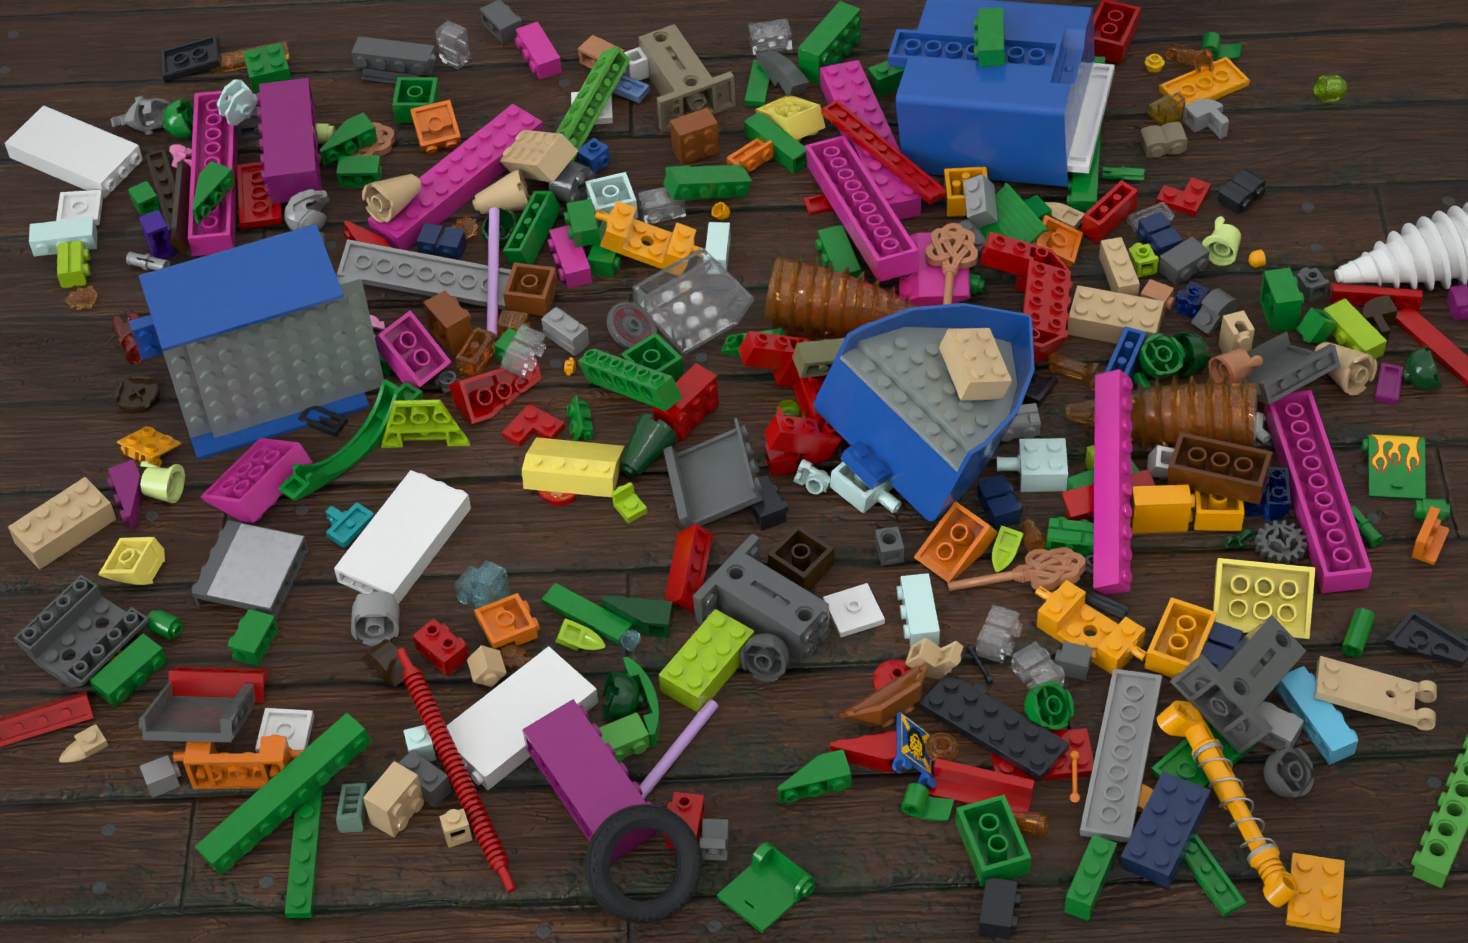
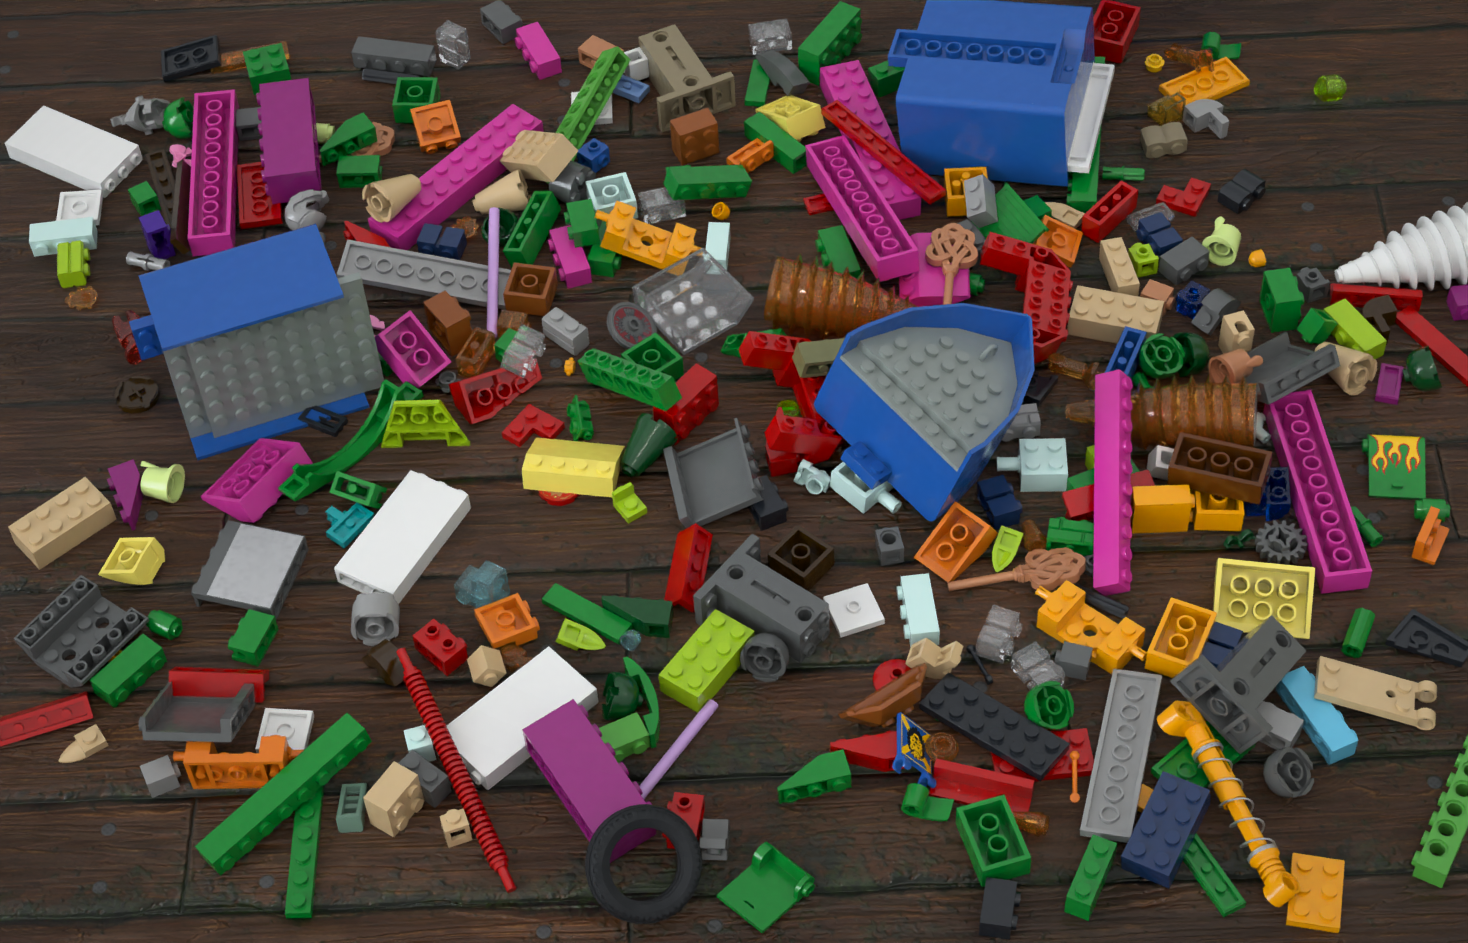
light orange hinge [117,426,181,467] -> none
green slope [192,161,236,224] -> none
light aqua hinge [217,79,258,126] -> none
tan brick [939,328,1012,401] -> none
green brick [974,7,1005,67] -> none
none -> green brick [329,471,387,509]

